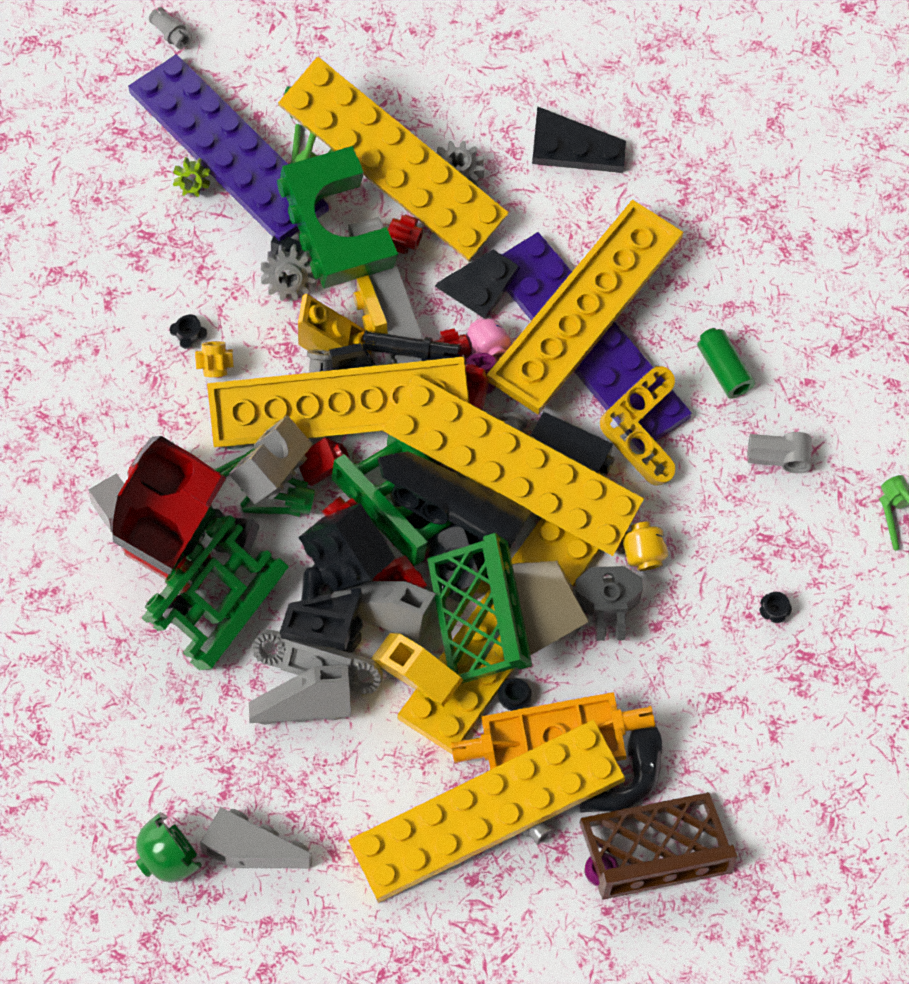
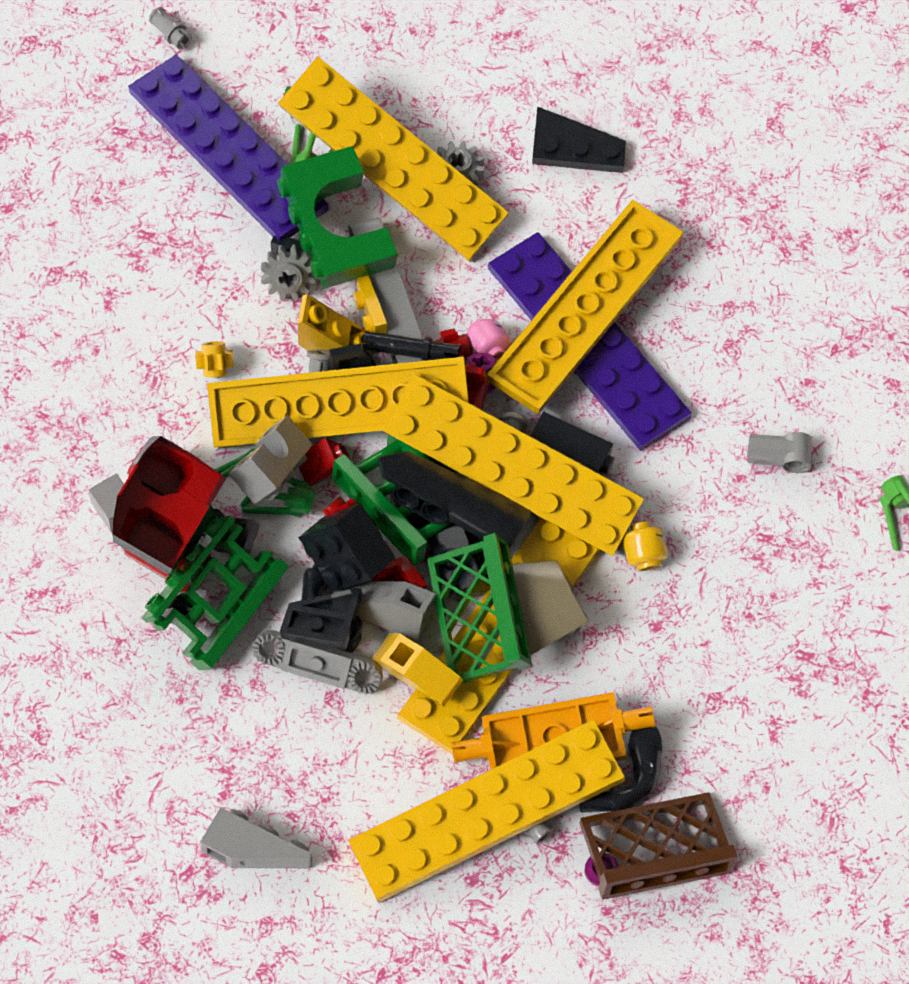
green cylinder [136,812,202,883] -> none
black plate [170,314,207,349] -> none
lime gear [173,157,210,197] -> none
light grey slope [249,664,351,725] -> none
red gear [388,214,423,254] -> none
black wing [435,249,520,319] -> none
black plate [498,678,532,711] -> none
dark grey hinge [573,566,643,641] -> none
yellow beam [600,366,676,486] -> none
green brick [697,328,755,399] -> none
black plate [759,592,792,623] -> none

